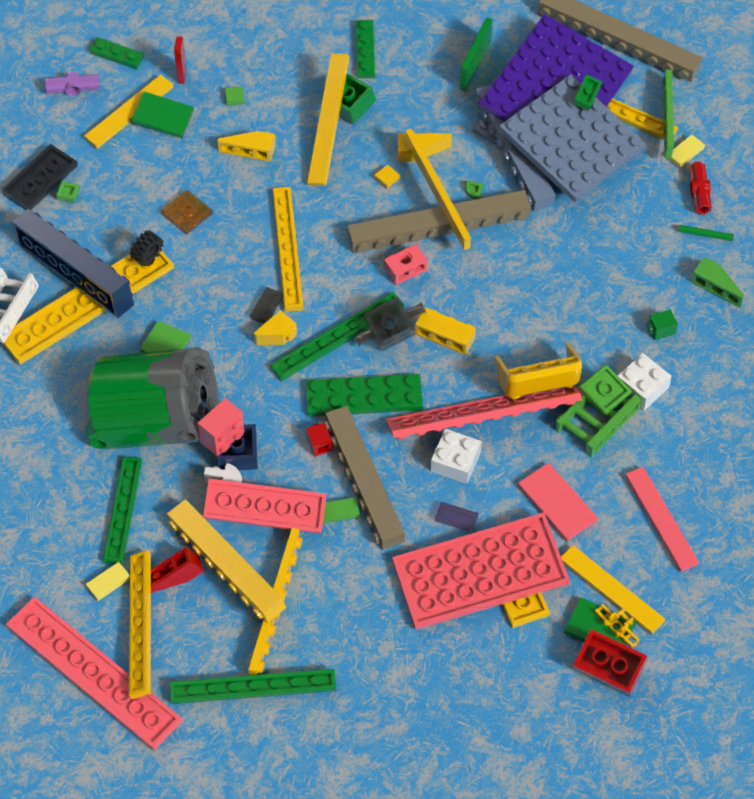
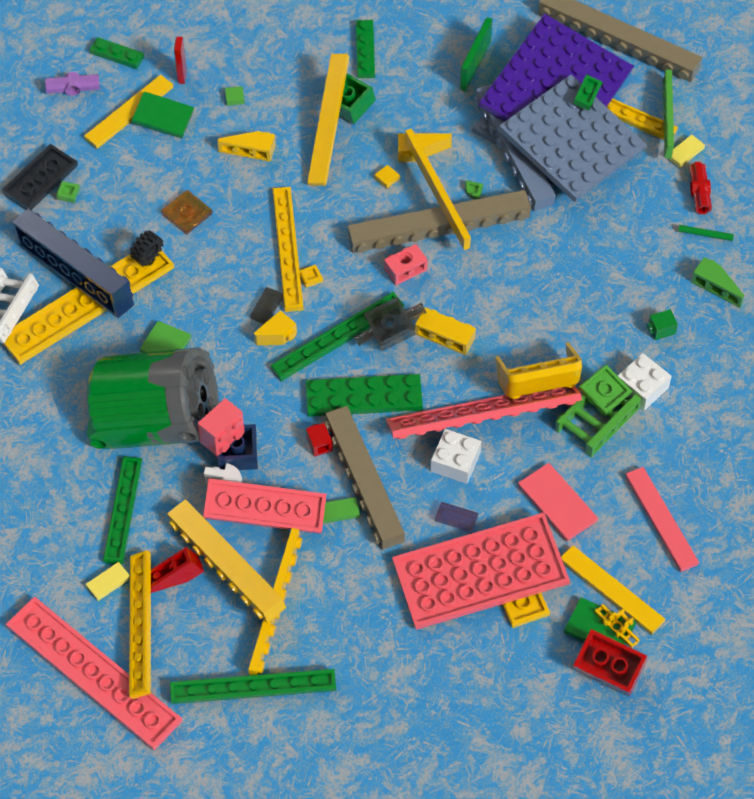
none -> yellow tile [300,264,323,288]

